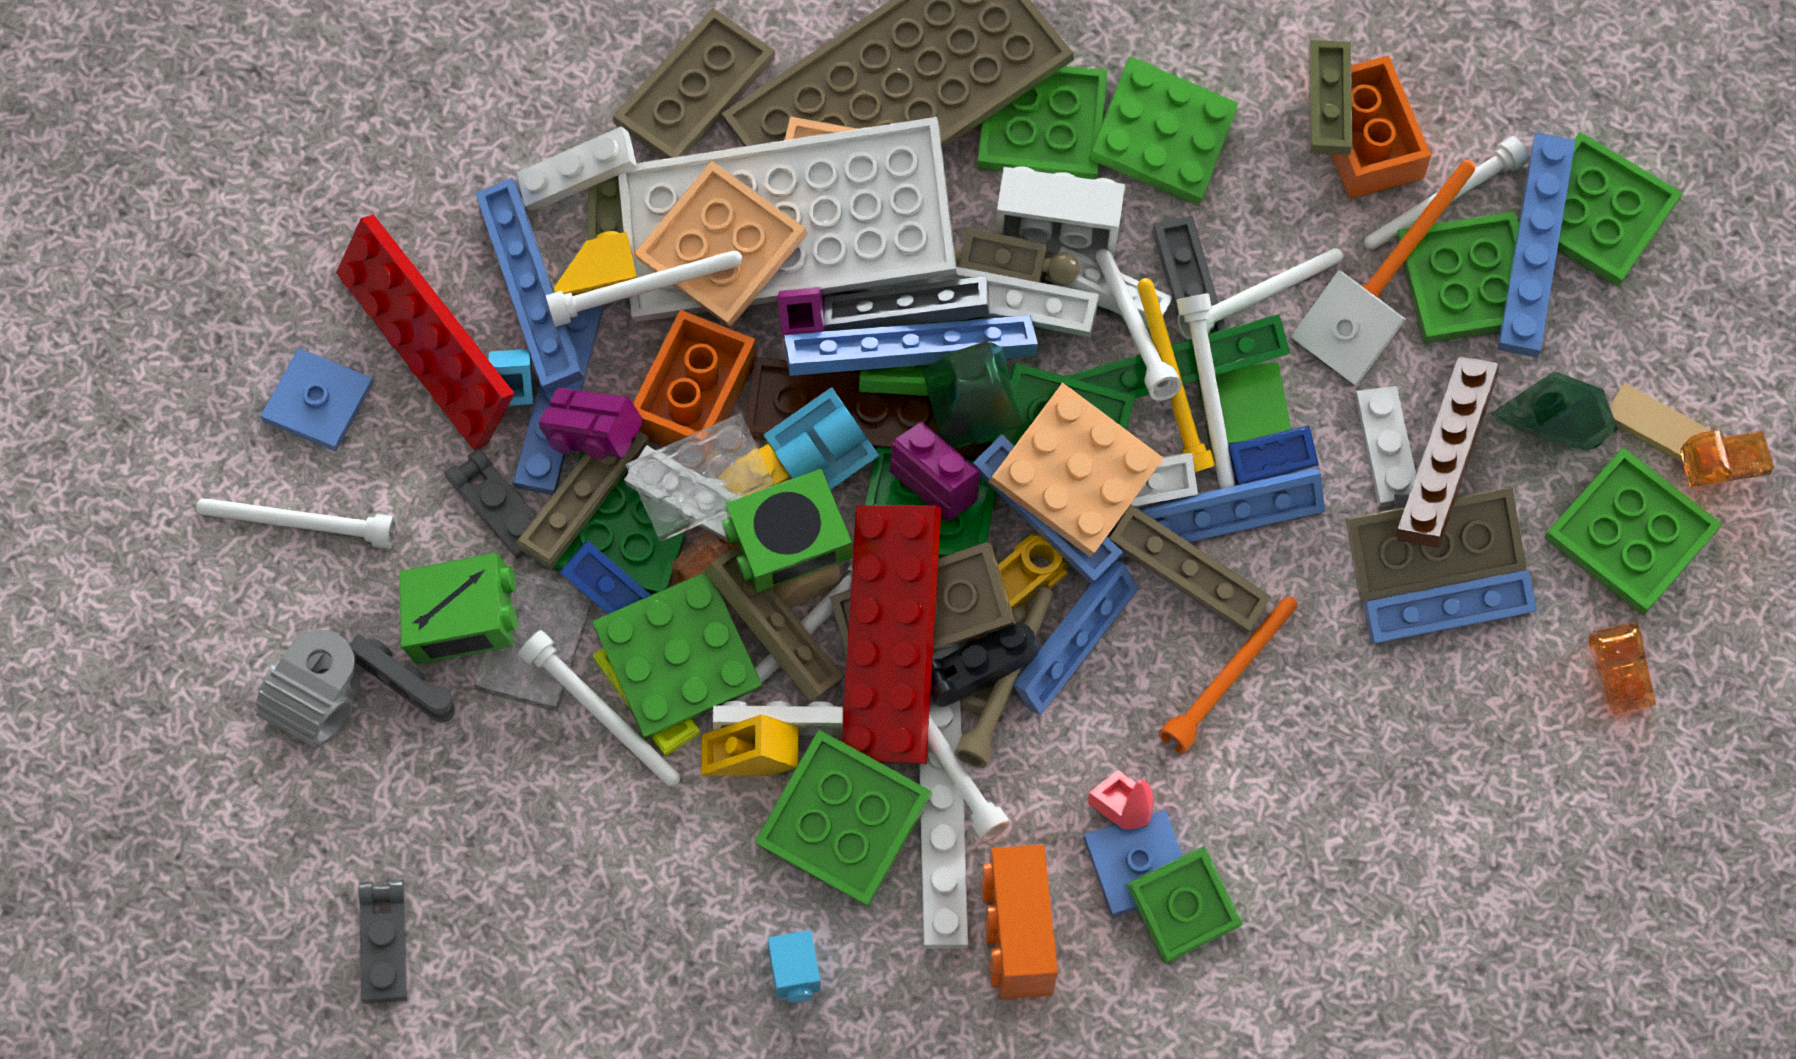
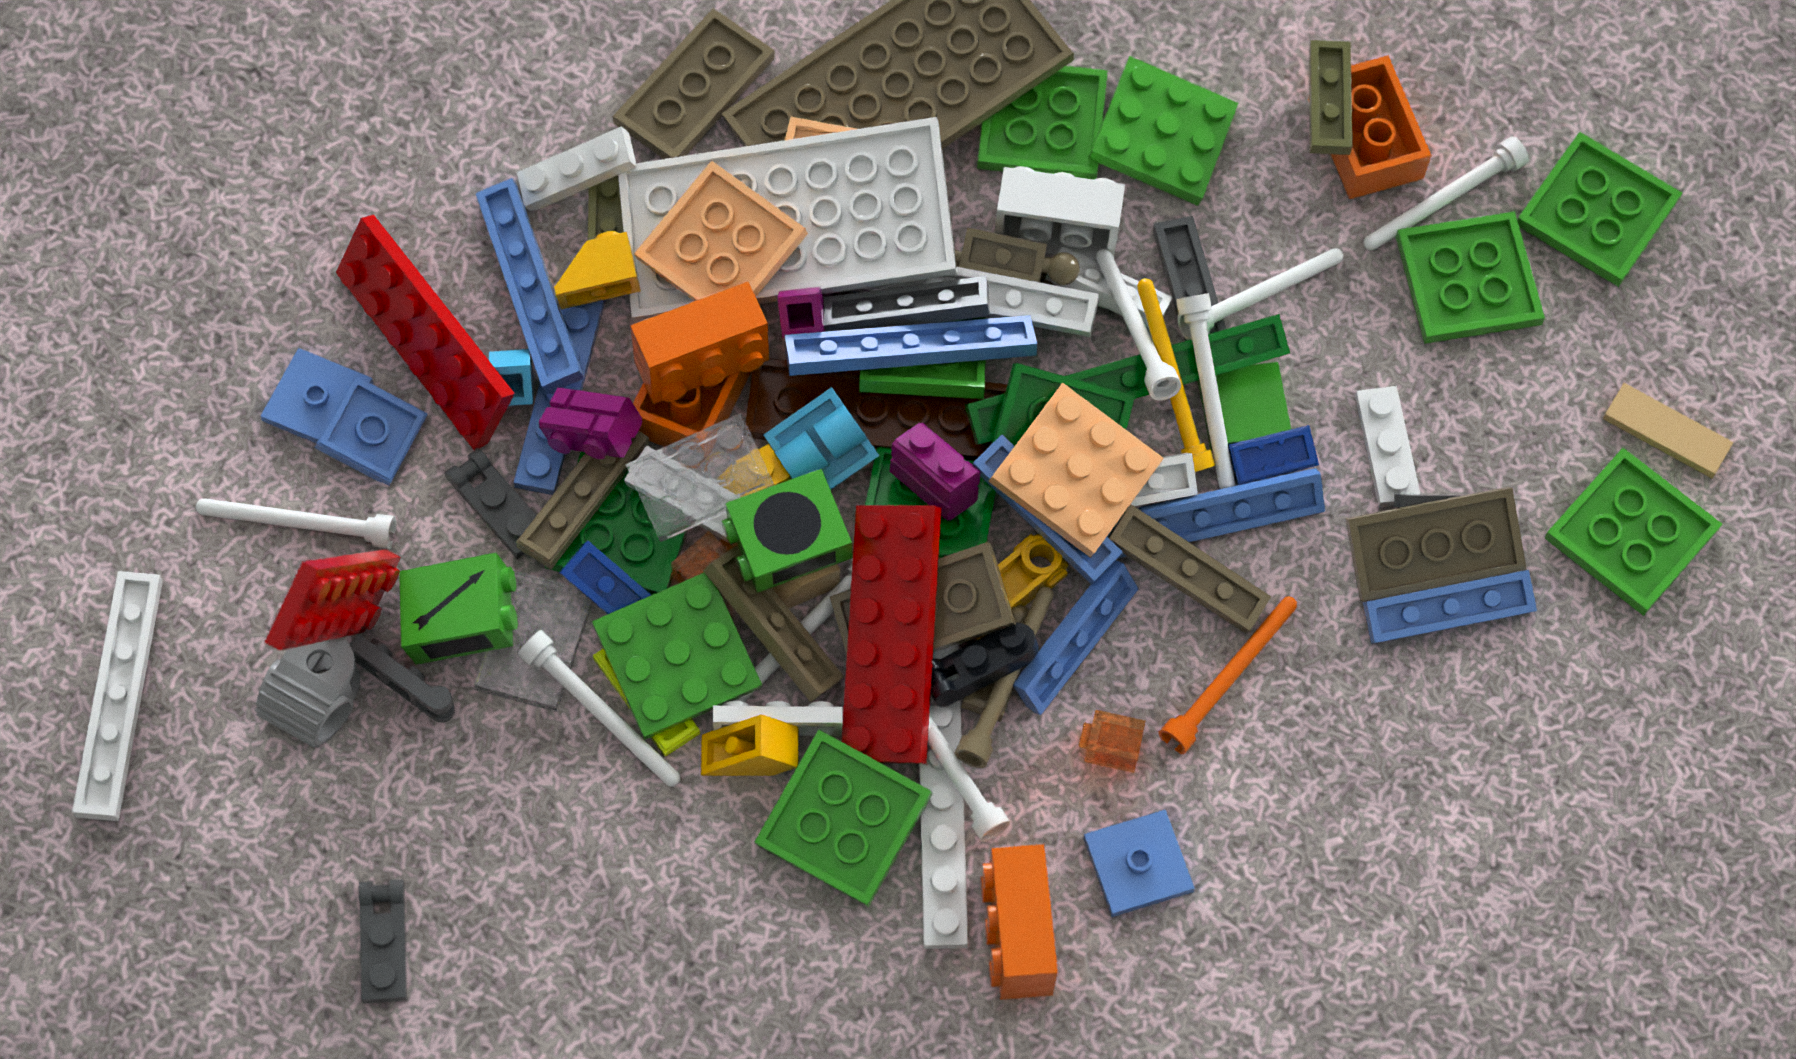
white piece [546,251,742,327] -> none
medium azure brick [768,930,820,1003] -> none
clear green slope [923,340,1023,449] -> none
coral plate [1088,770,1154,830] -> none
bright green tile [1125,846,1243,963] -> none
white plate [1290,271,1406,385] -> none
orange piece [1361,160,1476,299] -> none
plate [1397,356,1499,548] -> none
clear green slope [1491,371,1618,451] -> none
medium blue plate [1497,132,1575,358] -> none
clear orange plate [1589,622,1656,714] -> none
clear orange plate [1680,430,1775,488] -> none
none -> white plate [72,571,163,821]
none -> red plate [264,549,401,651]
none -> medium blue plate [315,375,428,486]
none -> orange brick [630,281,769,404]
none -> clear orange brick [1079,709,1146,773]

